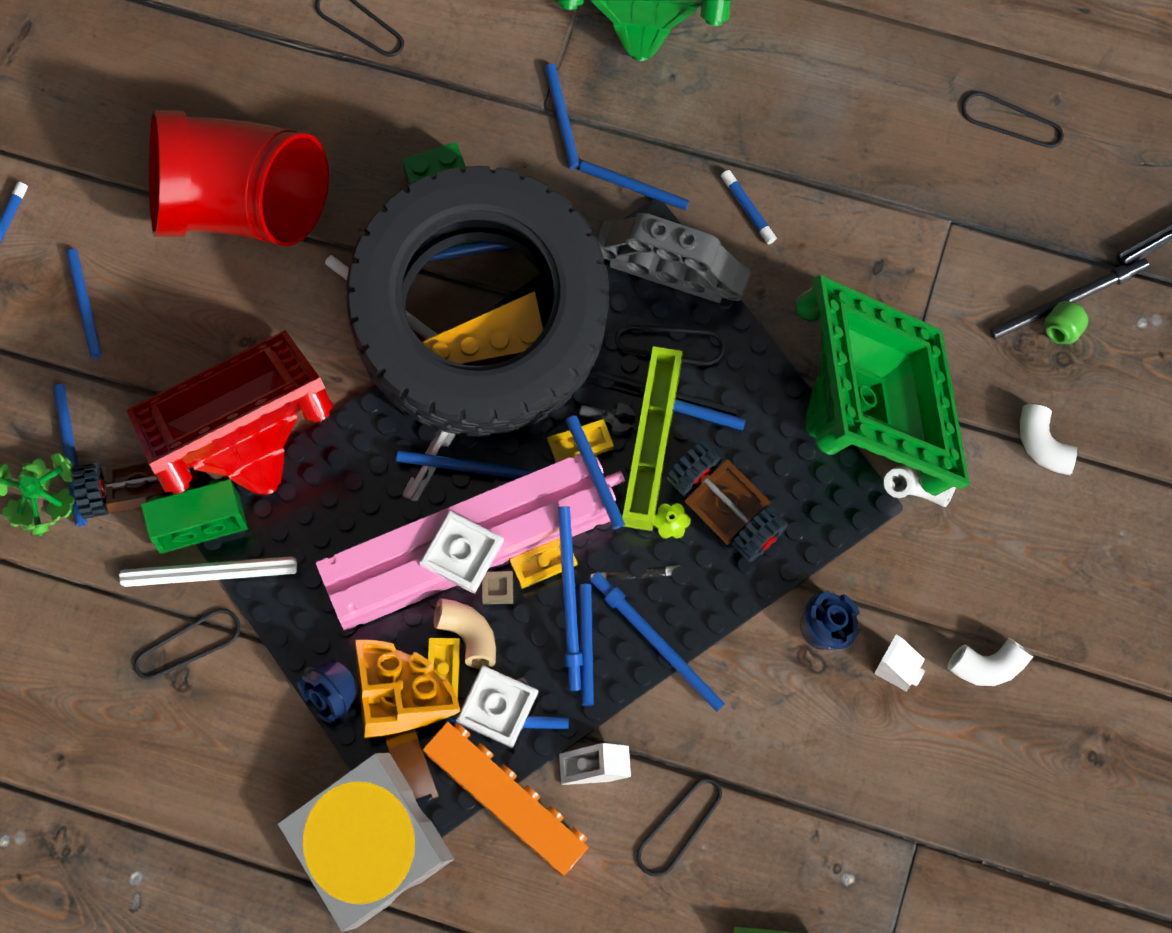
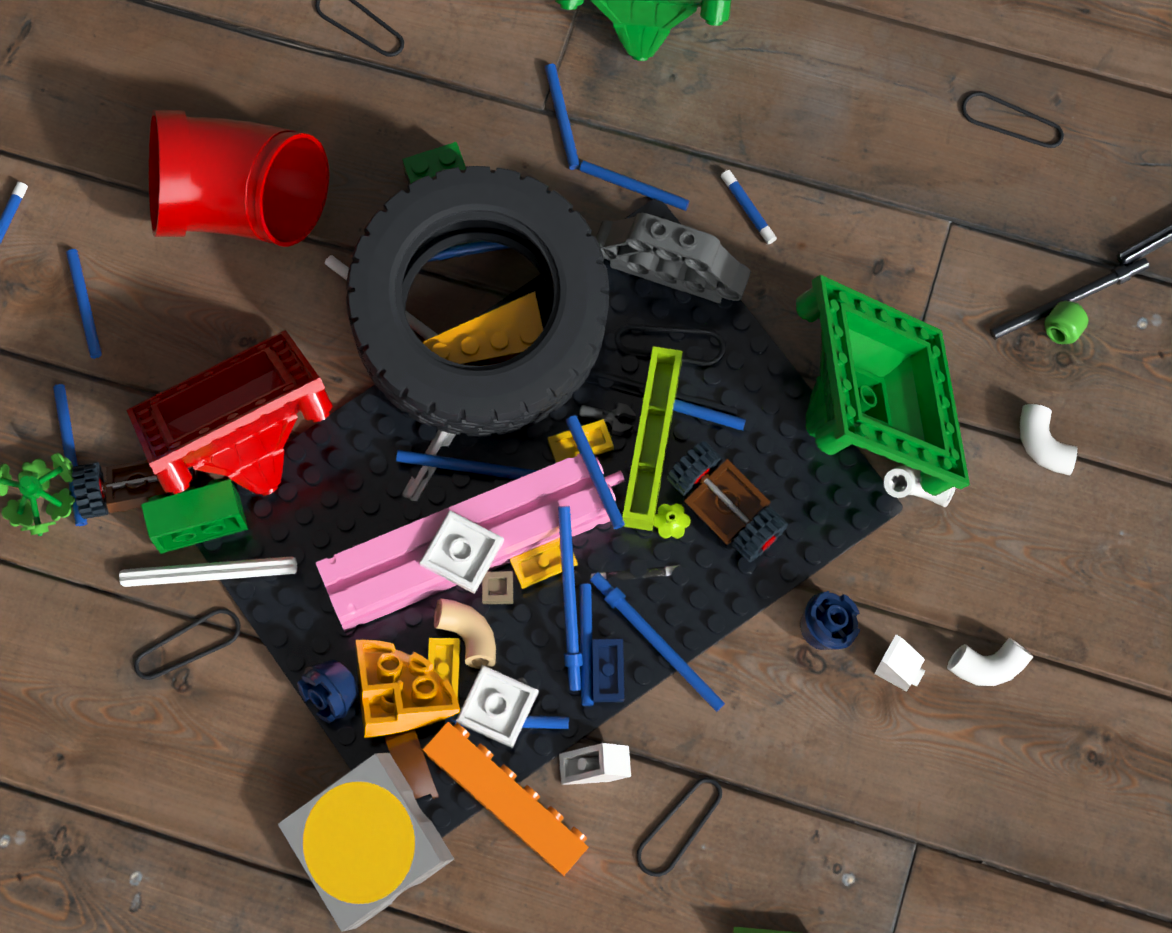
none -> dark blue plate [592,639,624,702]

